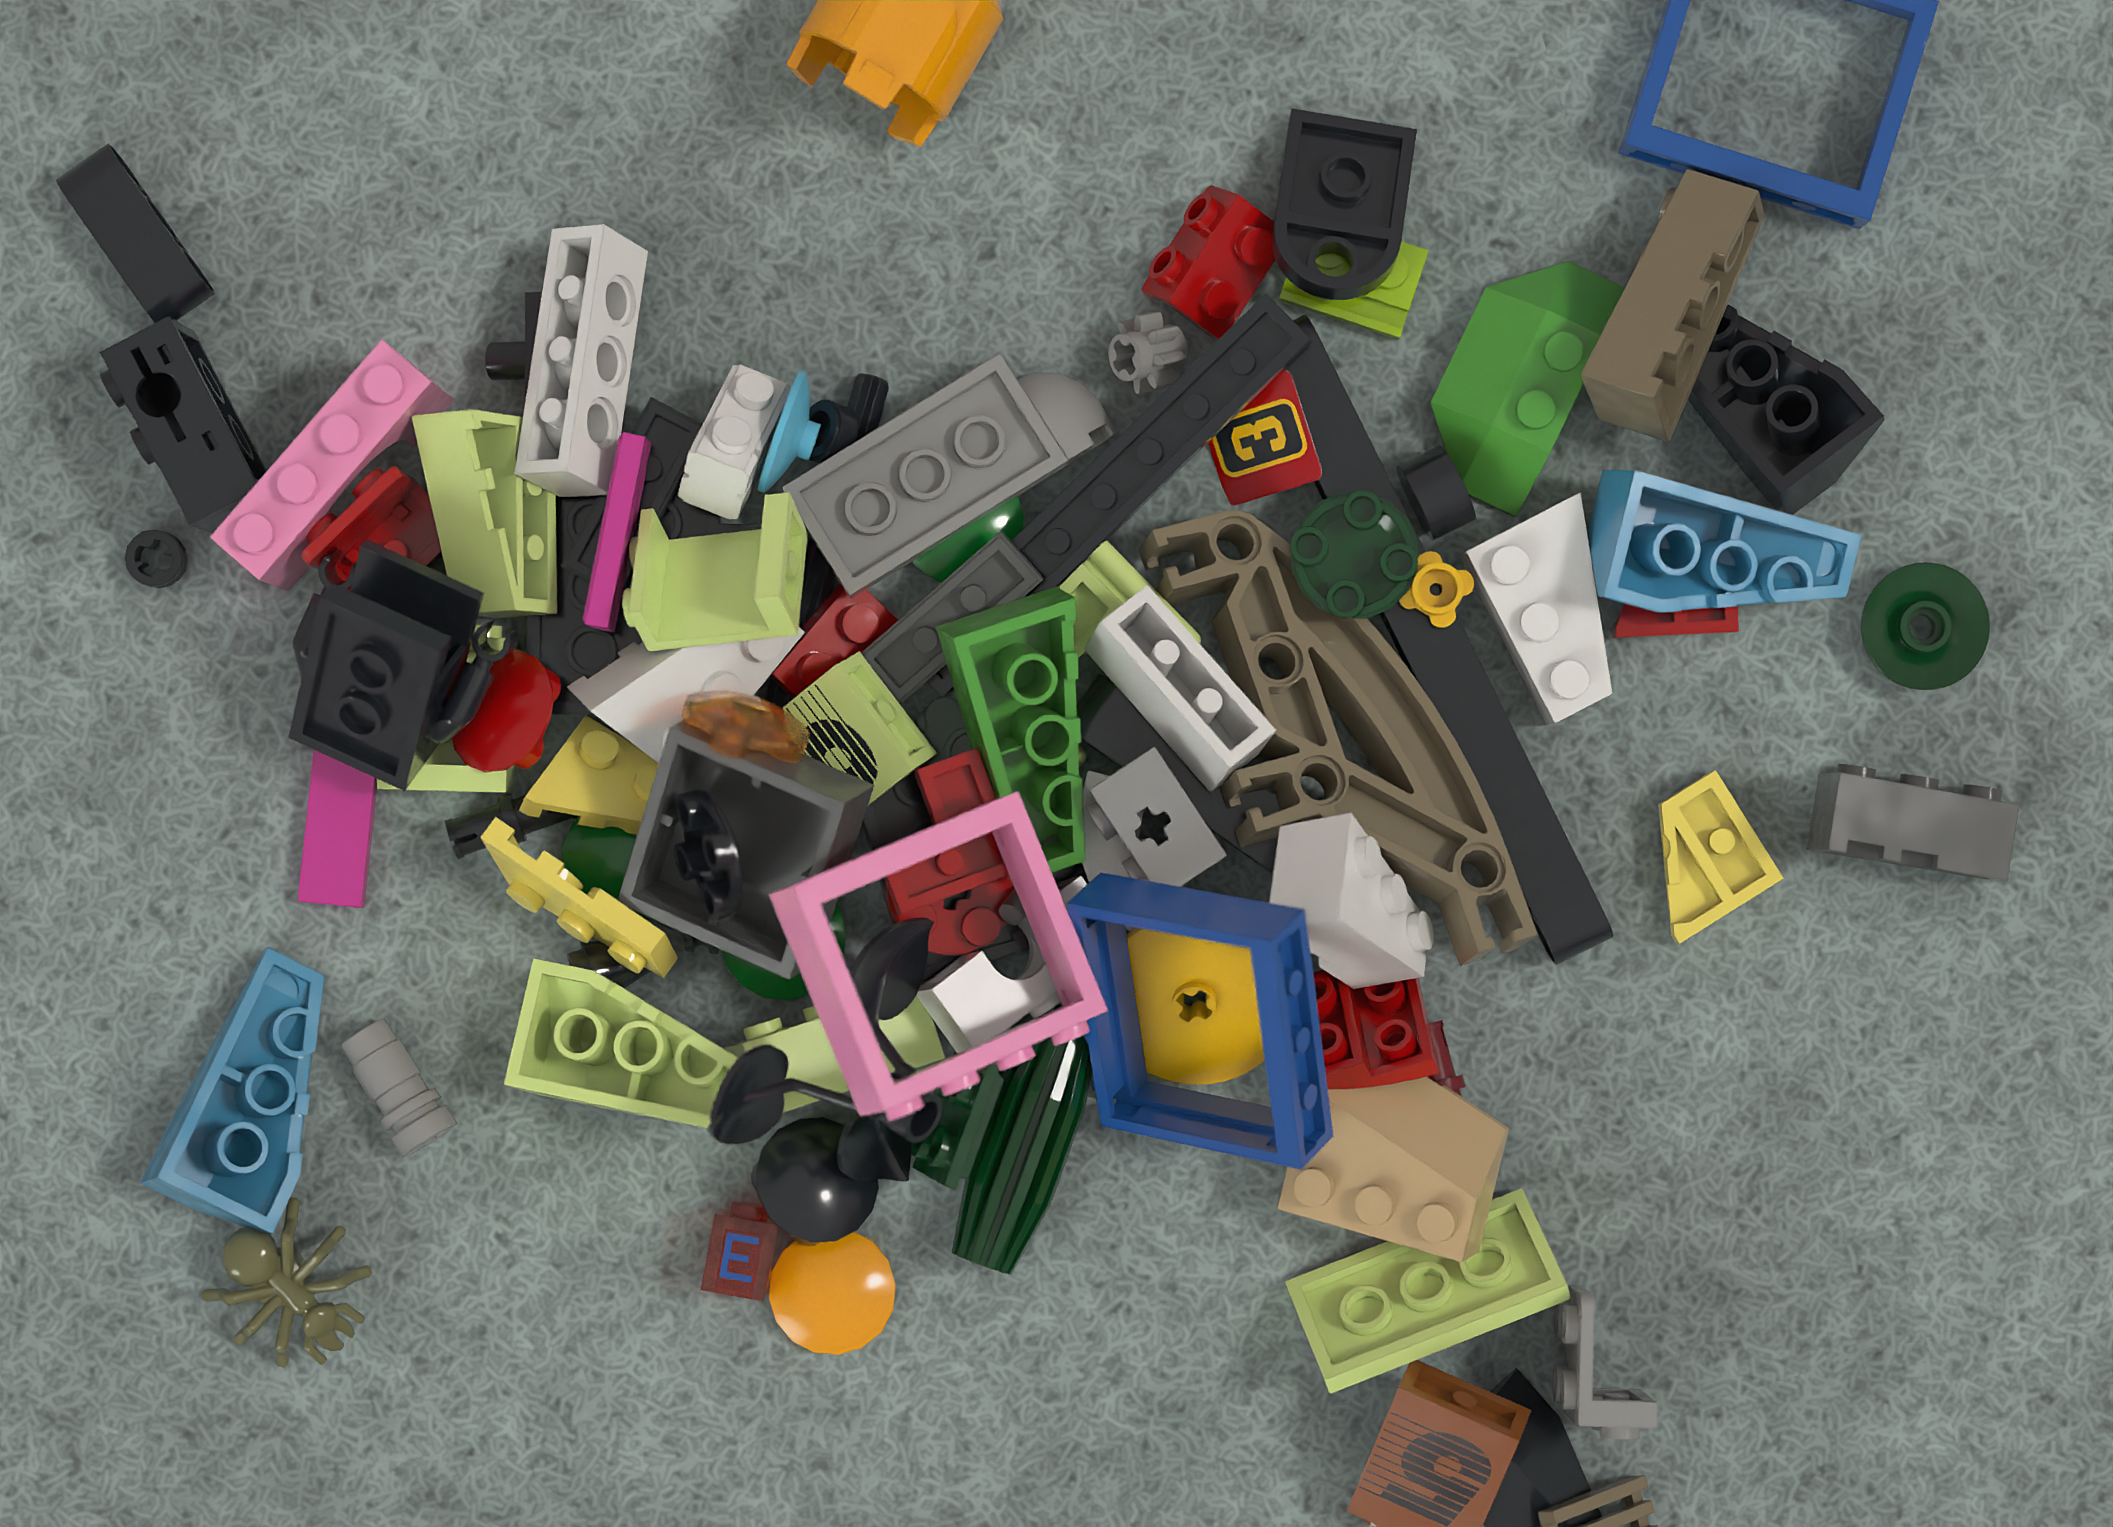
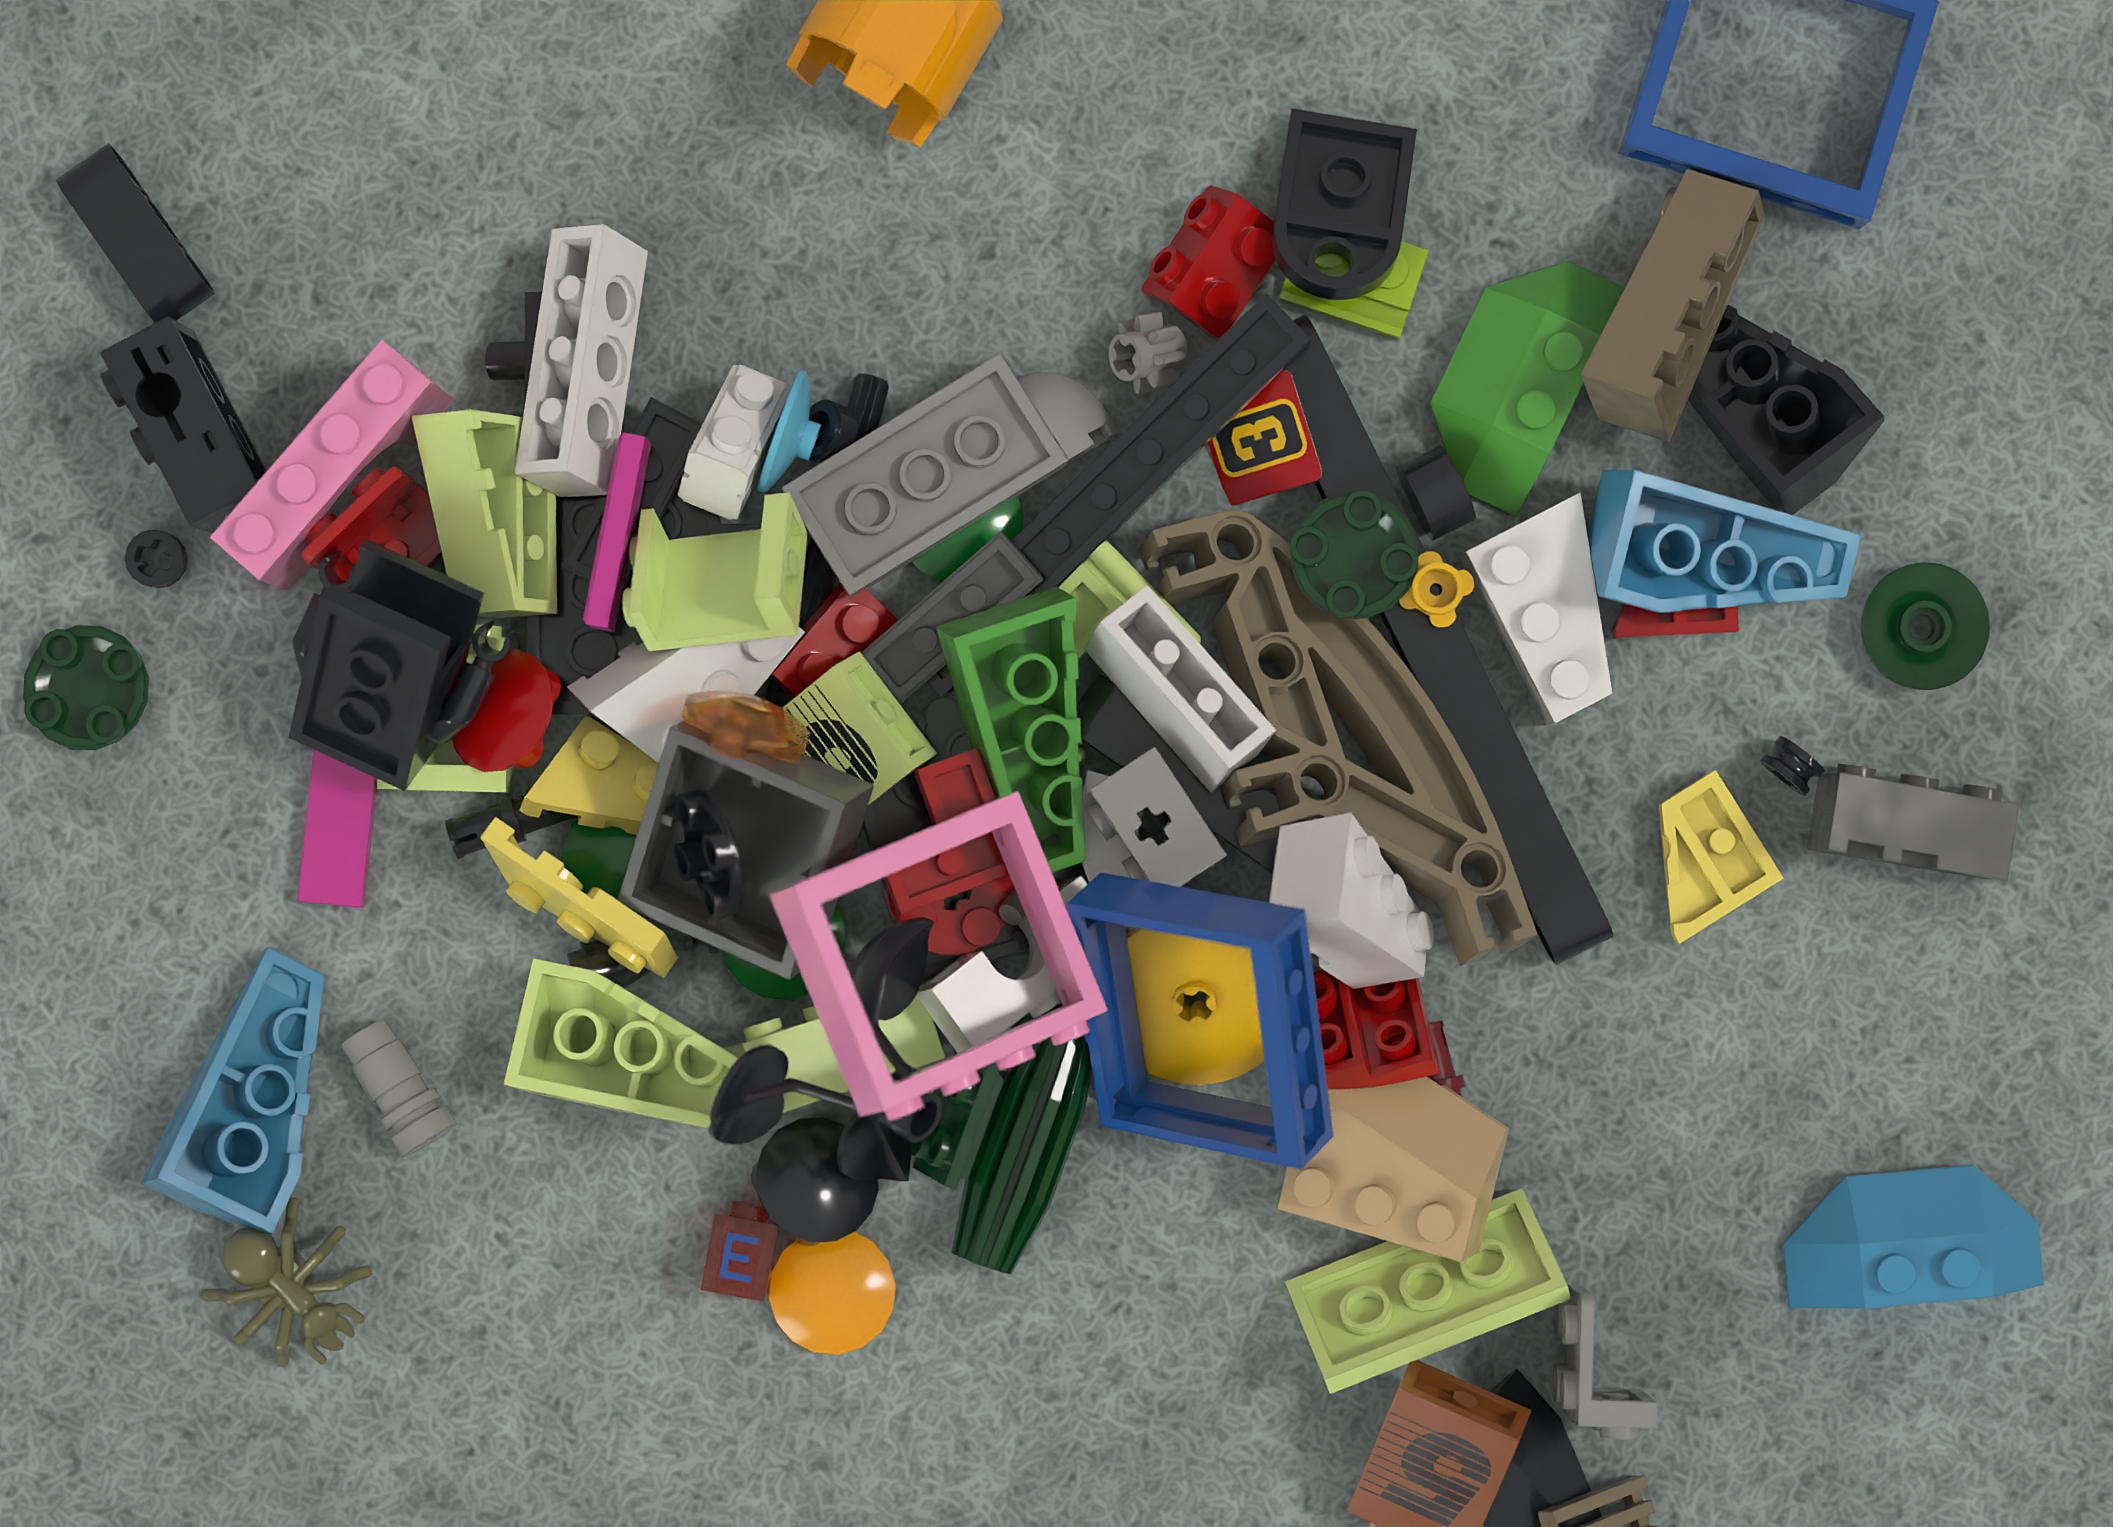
none -> dark green dish [23,625,149,750]
none -> black bush [1760,736,1825,796]
none -> dark azure wedge [1783,1164,2044,1309]

